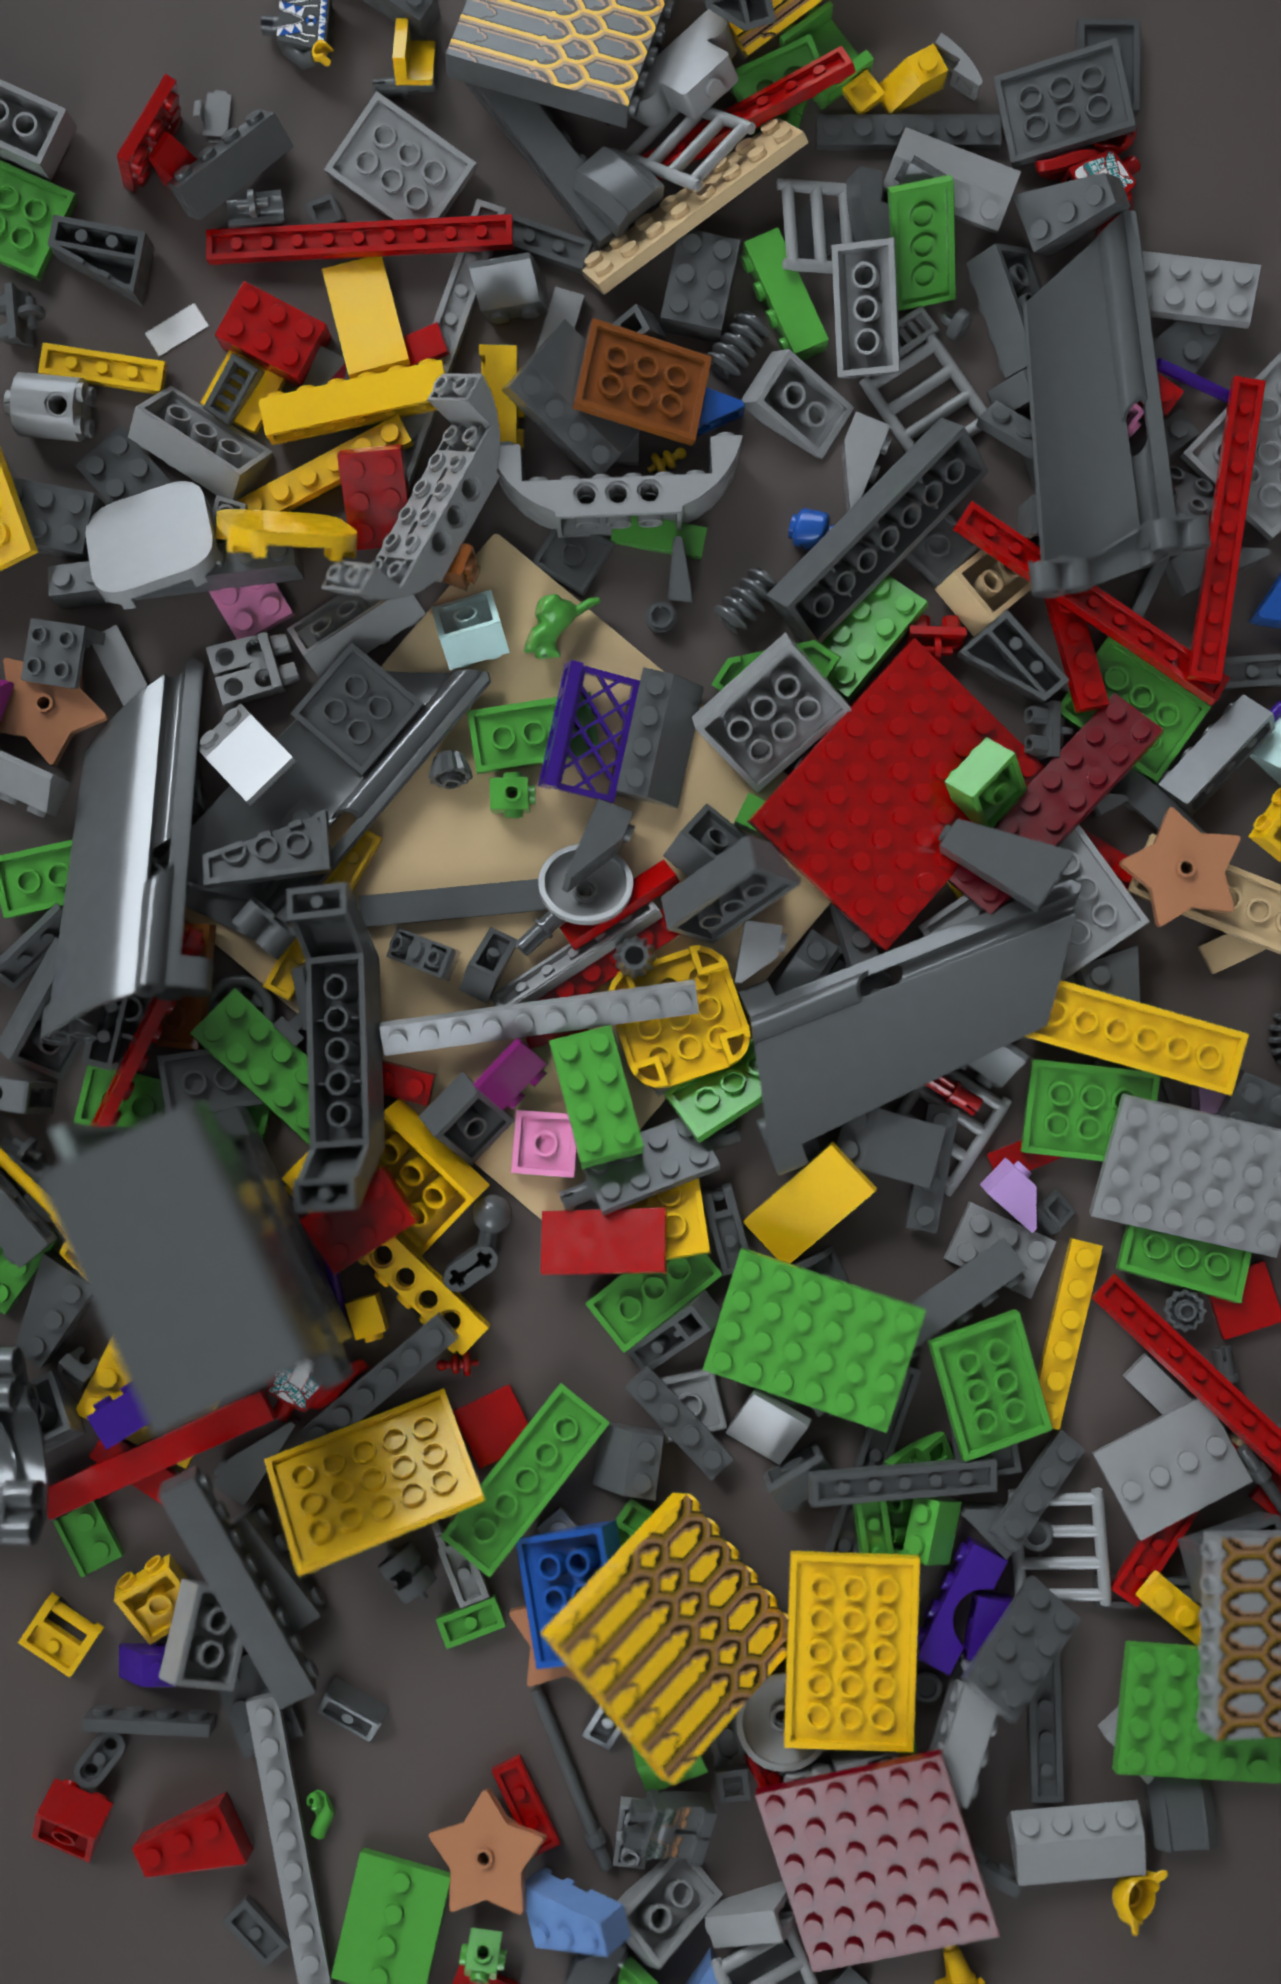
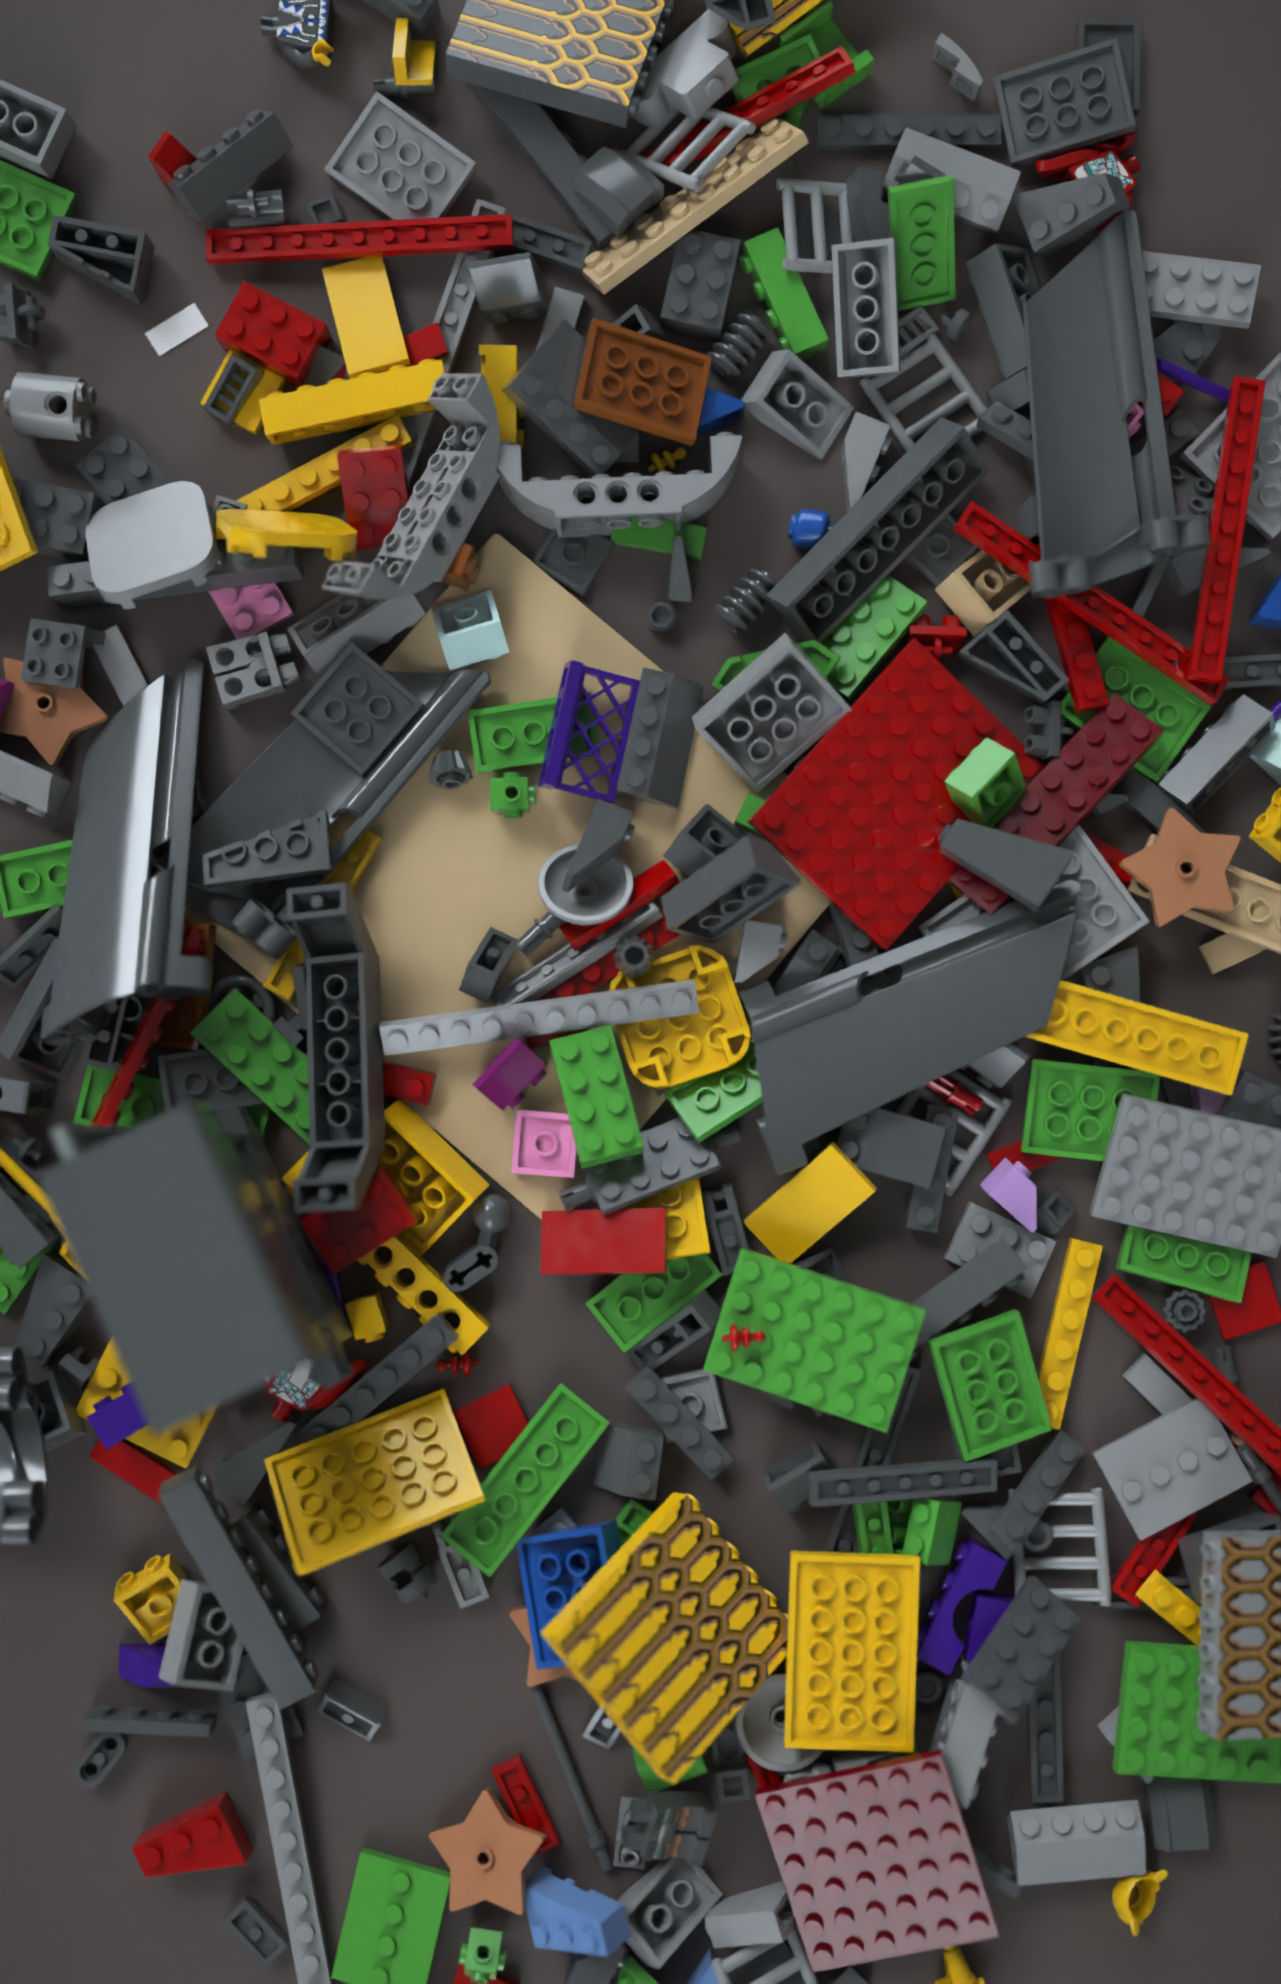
yellow plate [18,1592,105,1678] -> none
red slope [32,1778,113,1863] -> none
yellow plate [38,343,168,394] -> none
red tile [47,1388,277,1520] -> none
bright green plate [53,1499,125,1578] -> none
red plate [117,73,183,194] -> none
light grey slope [128,386,273,501] -> none
light grey piece [193,90,232,143] -> none
slope [197,703,296,806] -> none
bright green arm [306,1790,335,1839] -> none
dark grey tile [358,879,548,927] -> none
dark grey slope [386,927,461,982] -> none
dark grey slope [419,1072,515,1166] -> none
bright green plate [436,1593,507,1649] -> none
bright green animal [523,594,601,659] -> none
light grey tile [726,1388,811,1465] -> none
yellow plate [842,69,885,115] -> none
yellow slope [879,43,949,114] -> none
bright green slope [884,1431,954,1465] -> none
none -> red hair [722,1324,766,1352]

